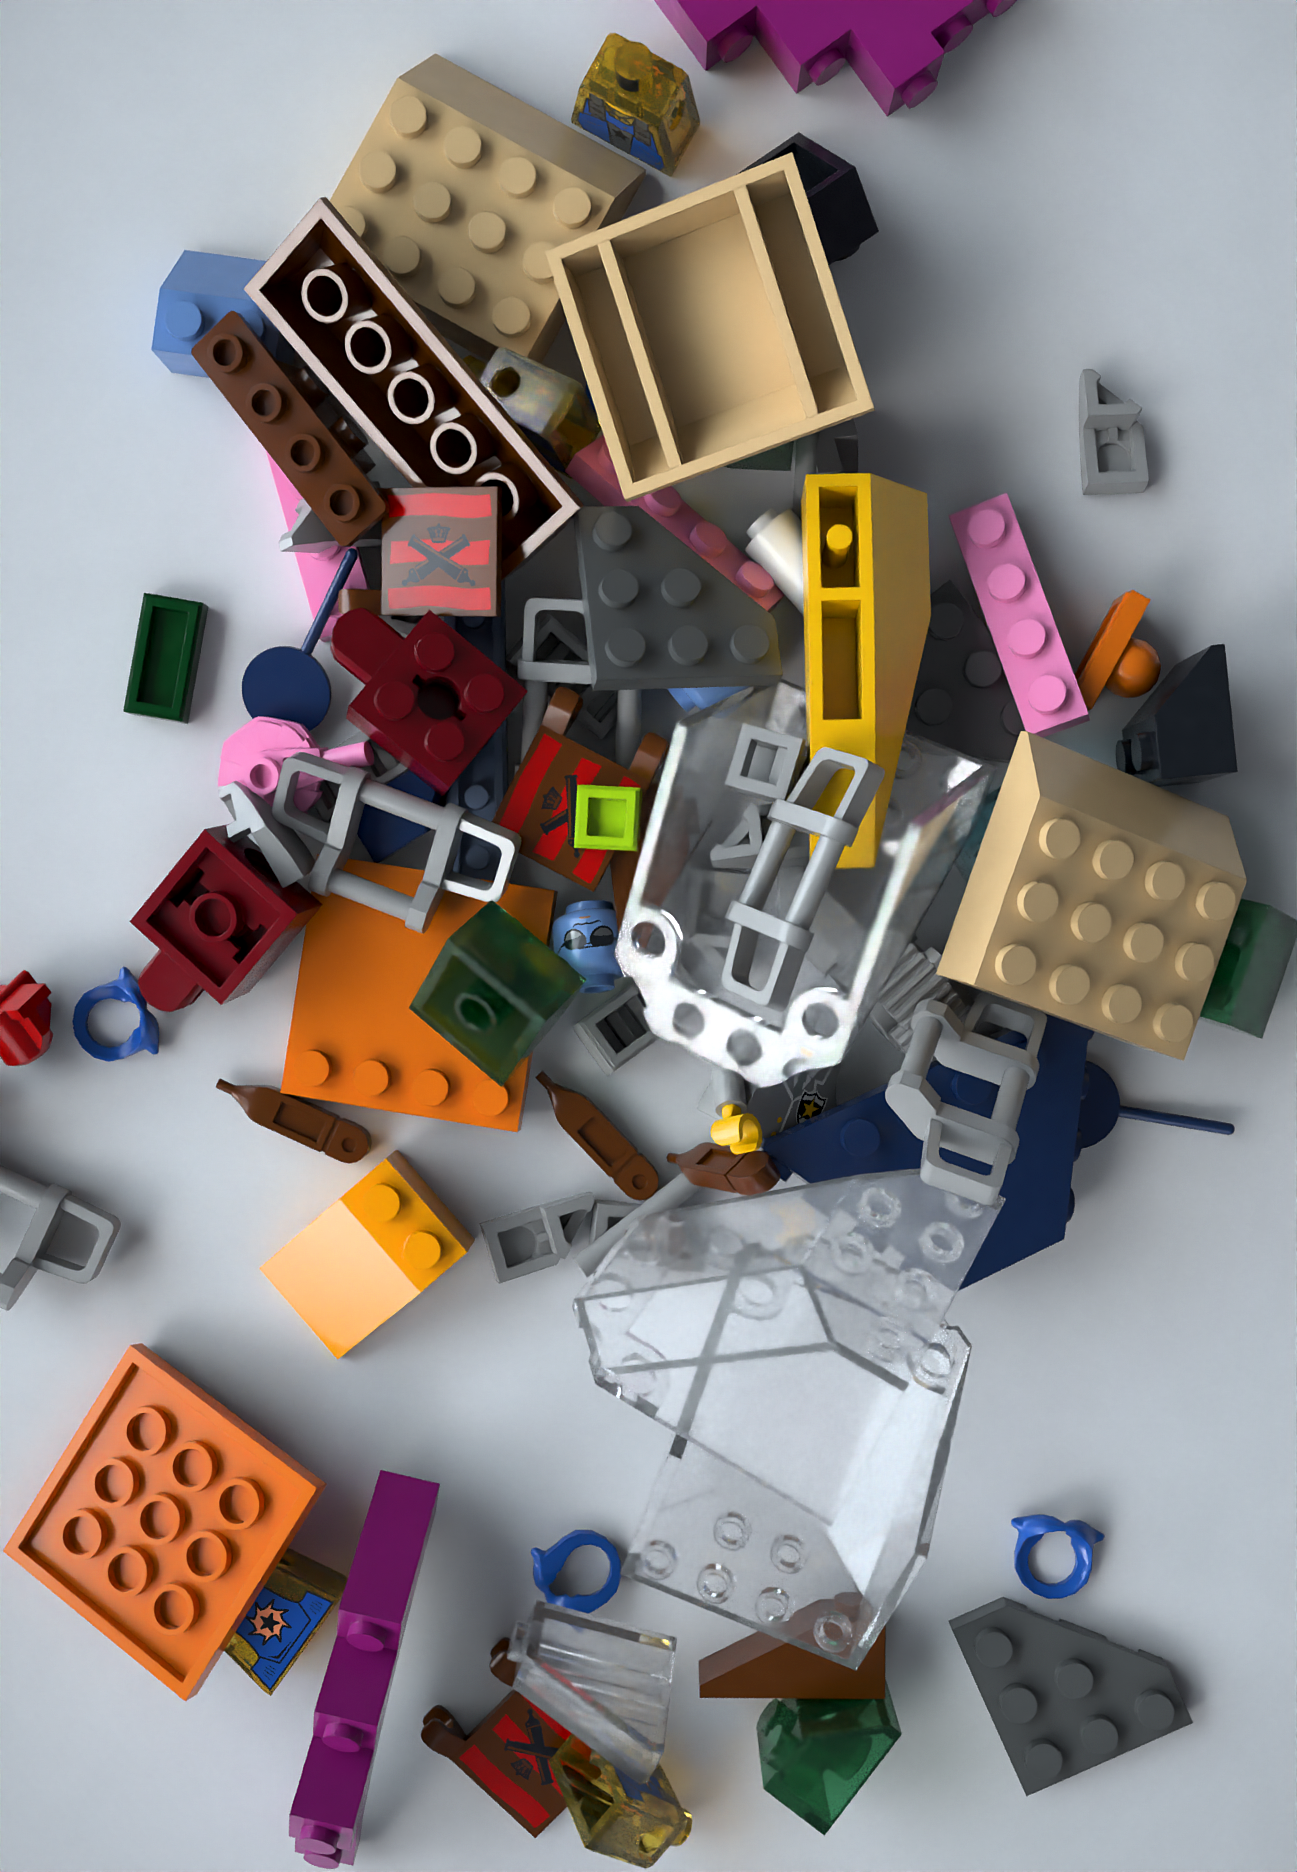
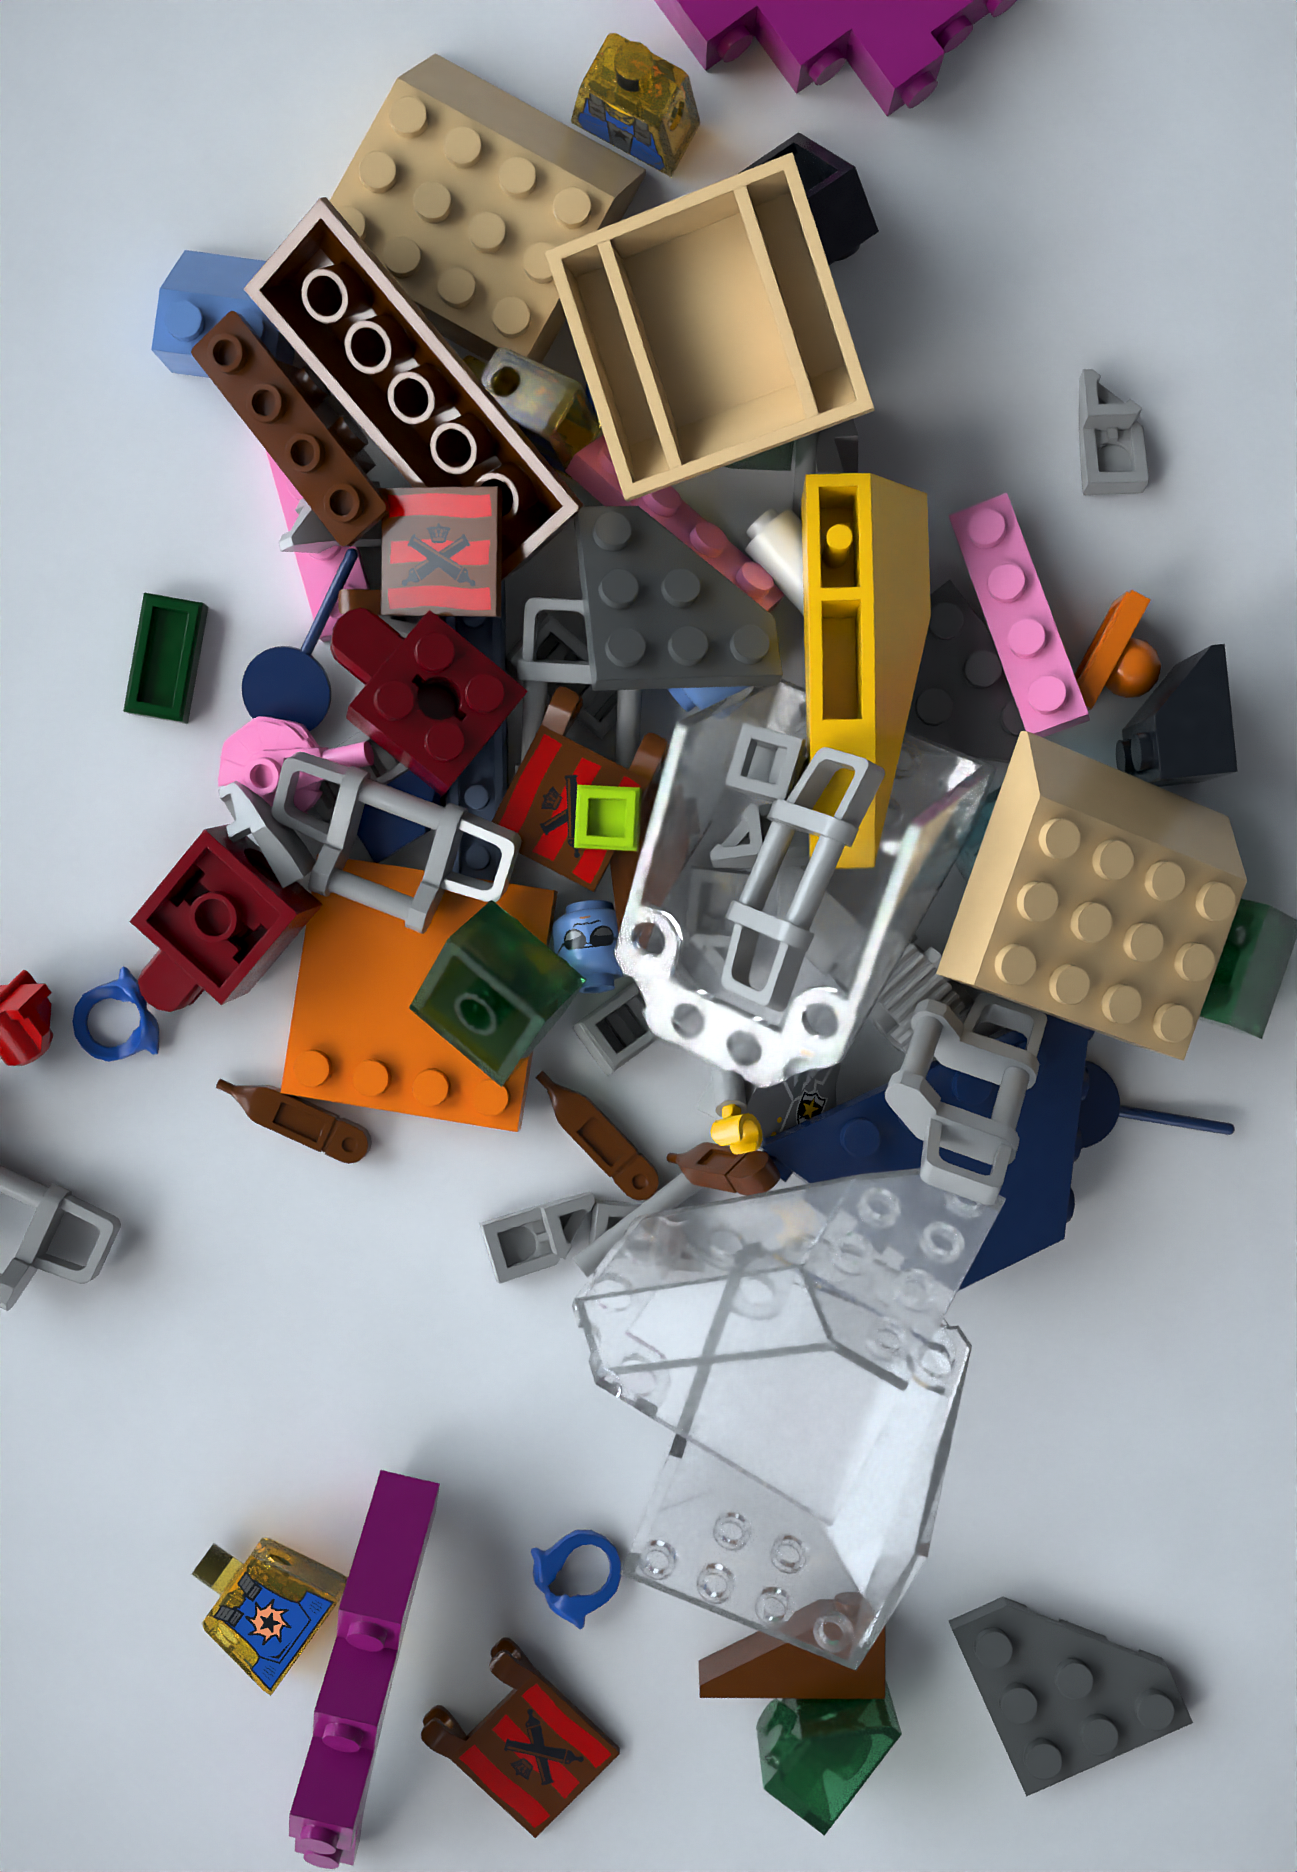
orange plate [3,1343,327,1701] -> none
light orange slope [259,1150,475,1359] -> none
clear slope [507,1600,677,1784] -> none
clear yellow torso [548,1715,692,1869] -> none
blue piece [1011,1514,1105,1599] -> none

